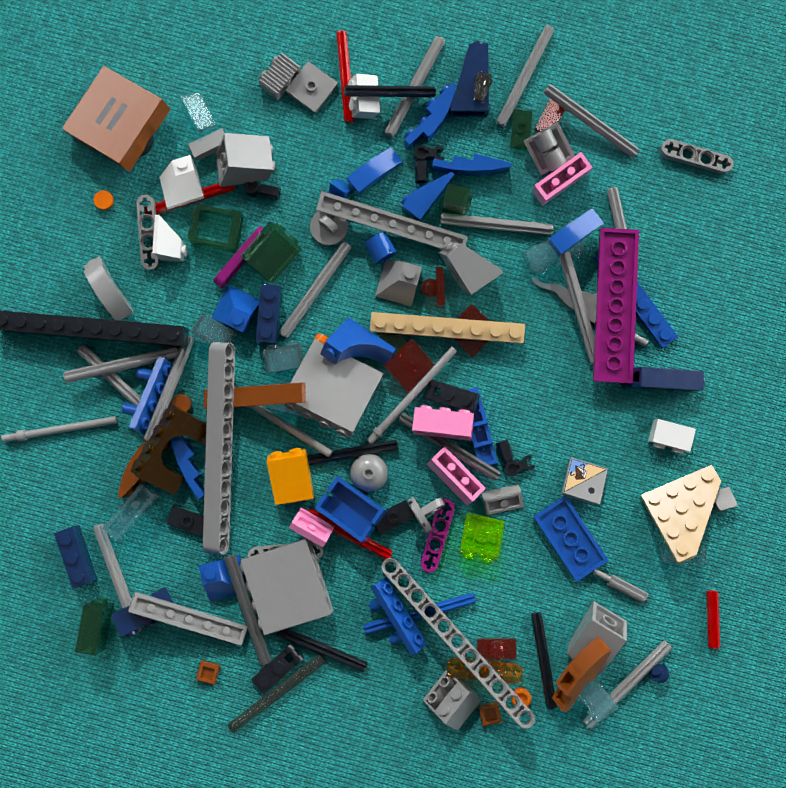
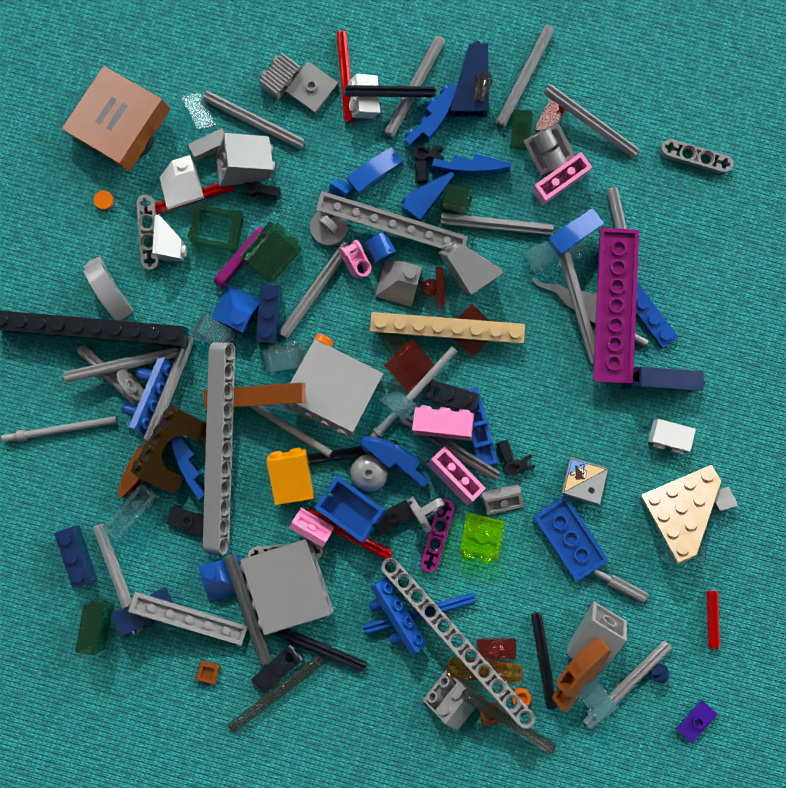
dark orange tile [172,394,192,412] -> none
blue arch [320,318,396,365] -> none
none -> light grey dish [117,369,144,402]
none -> light grey axle [203,91,305,149]
none -> bright pink piece [339,240,371,278]
none -> blue slope [360,436,429,487]
none -> clear light blue slope [378,391,417,420]
none -> clear smoke axle [461,689,556,753]
none -> dark purple plate [676,699,718,743]

